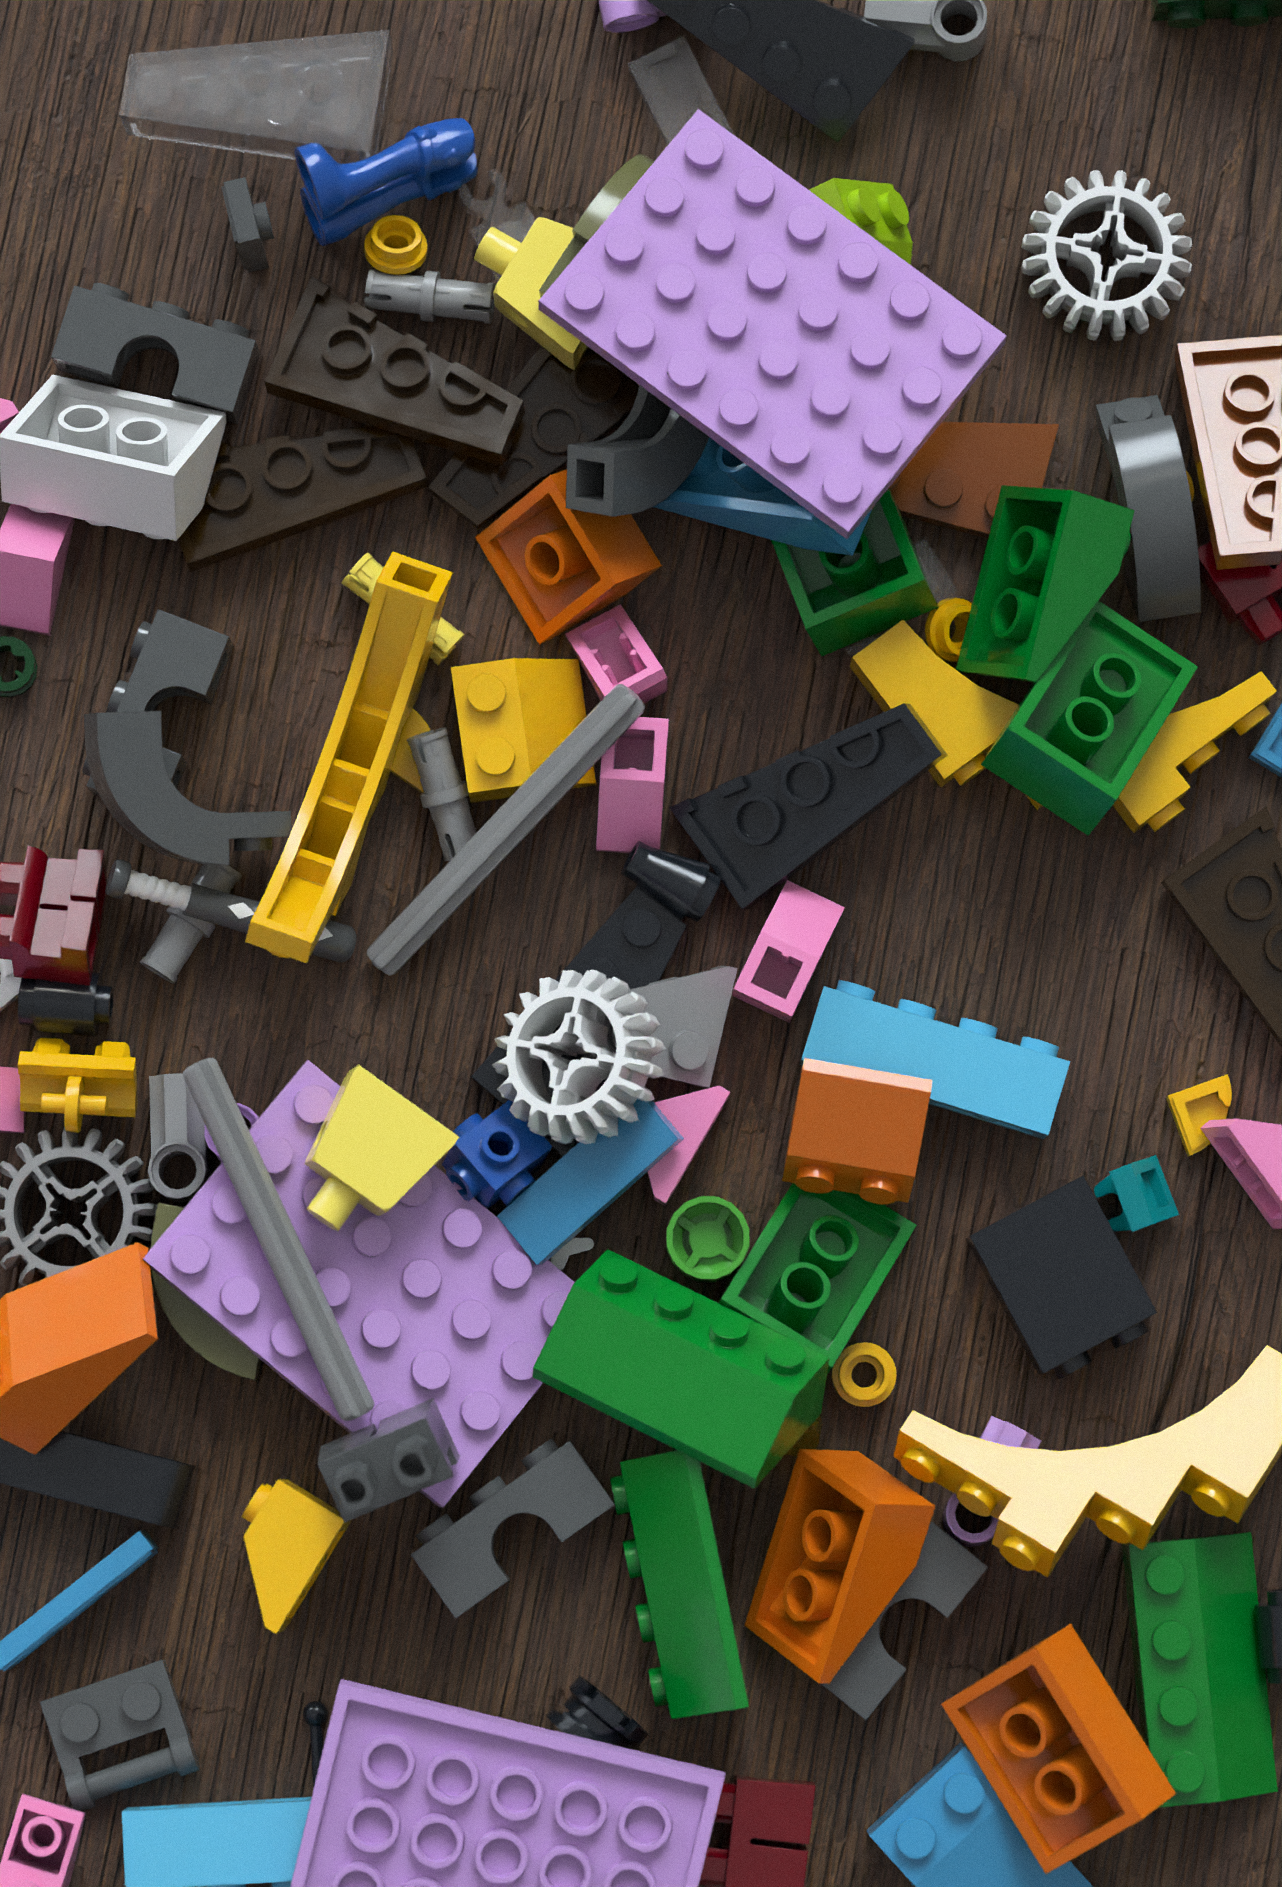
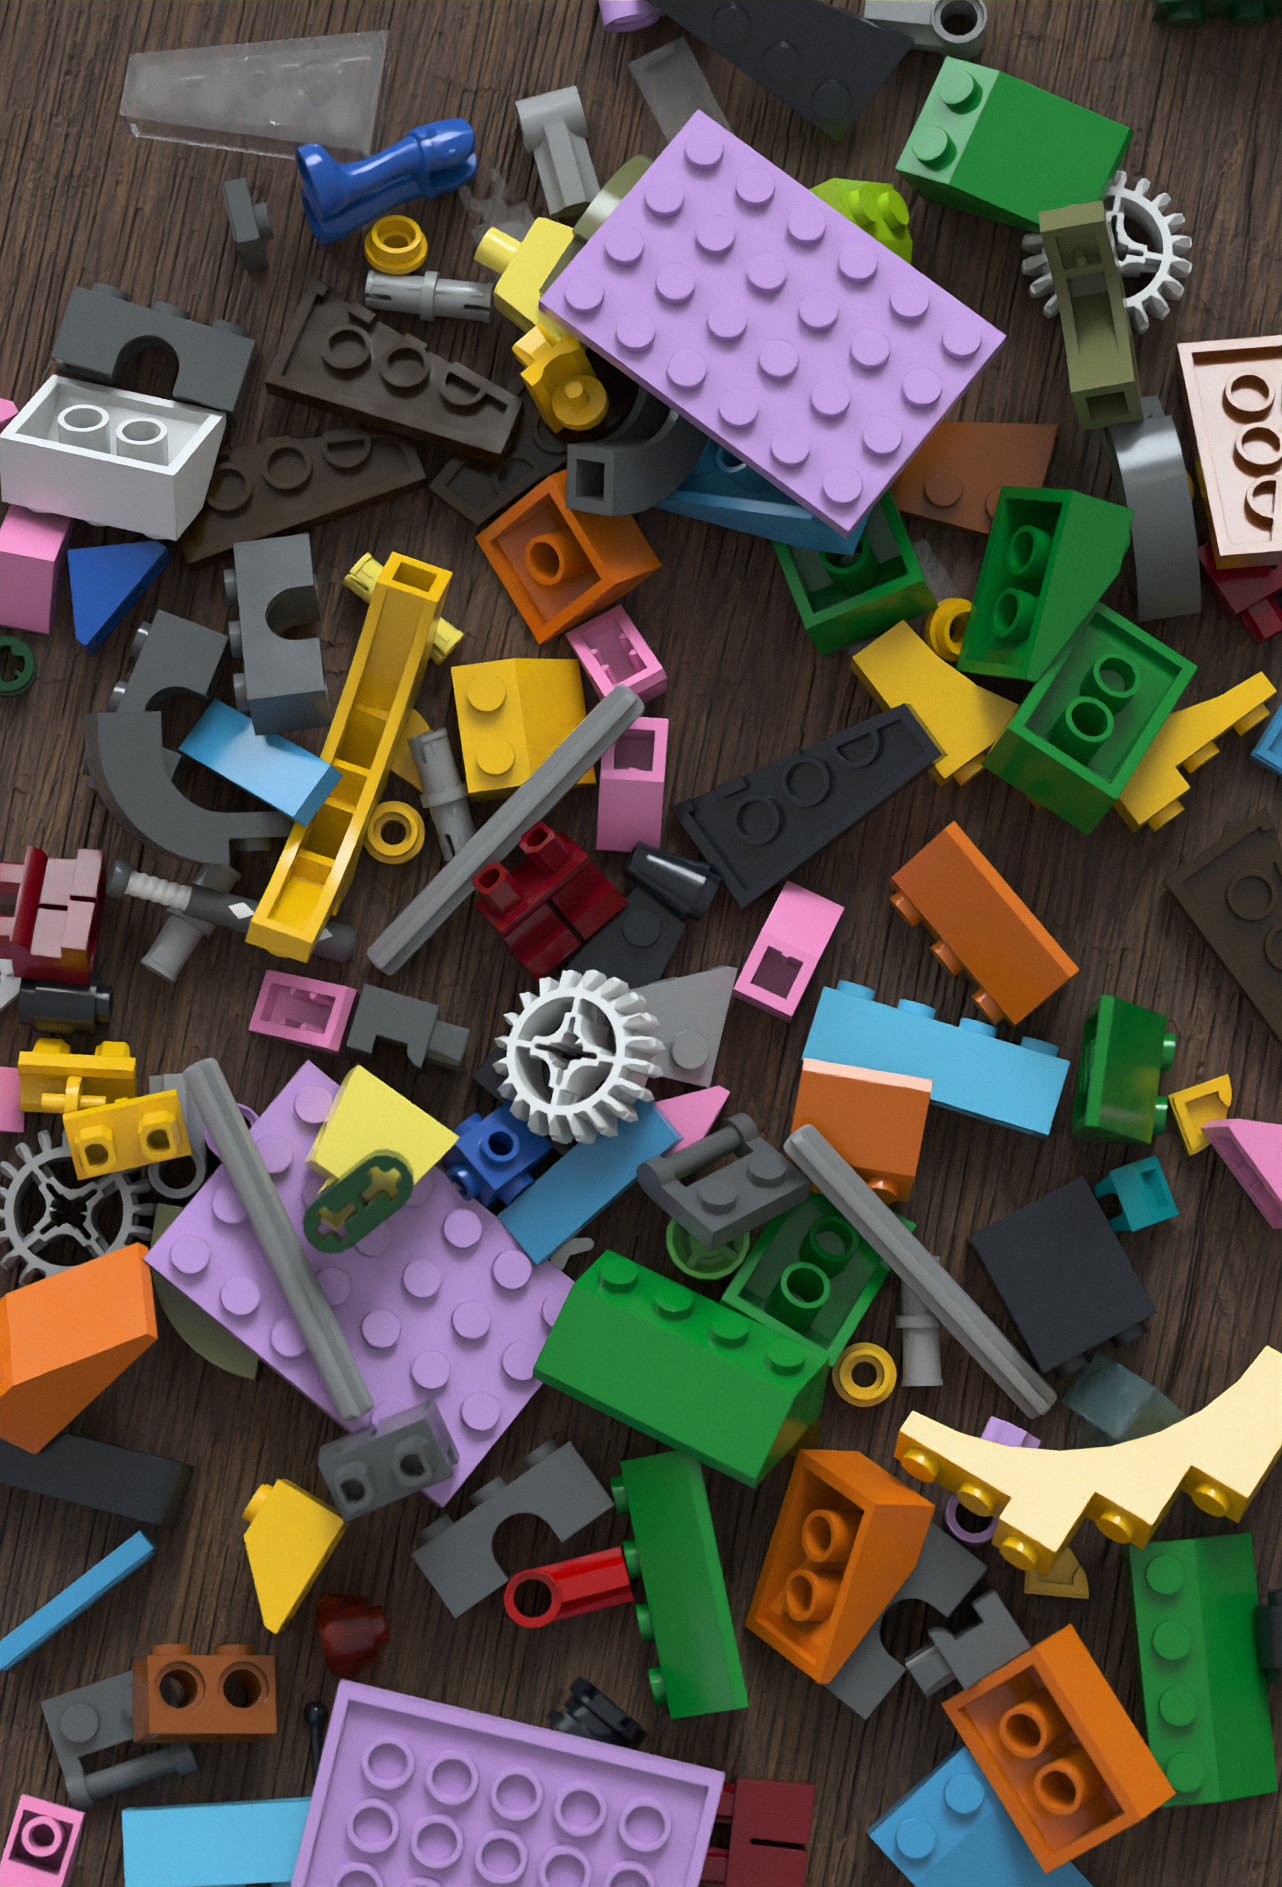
none -> yellow hips [63,1089,192,1180]
none -> blue slope [67,540,173,656]
none -> dark orange brick [132,1644,277,1743]
none -> dark azure tile [178,698,343,828]
none -> dark grey arch [224,533,332,736]
none -> bright pink slope [248,969,361,1059]
none -> dark green beam [303,1149,414,1254]
none -> clear red cone [315,1592,391,1680]
none -> dark grey hips [346,984,470,1076]
none -> yellow plate [363,801,425,865]
none -> dark red hips [472,821,629,982]
none -> red piece [504,1546,634,1628]
none -> yellow hips [511,324,609,434]
none -> light grey piece [514,85,600,219]
none -> dark grey plate [637,1112,811,1251]
none -> light grey axle [783,1124,1057,1419]
none -> orange slope [888,821,1080,1030]
none -> green slope [895,56,1134,234]
none -> light grey pin [895,1256,944,1386]
none -> dark grey hips [904,1586,1031,1697]
none -> yellow tile [1022,1547,1089,1599]
none -> olive arch [1038,200,1144,431]
none -> clear light blue slope [1059,1350,1188,1445]
none -> green slope [1069,995,1176,1148]

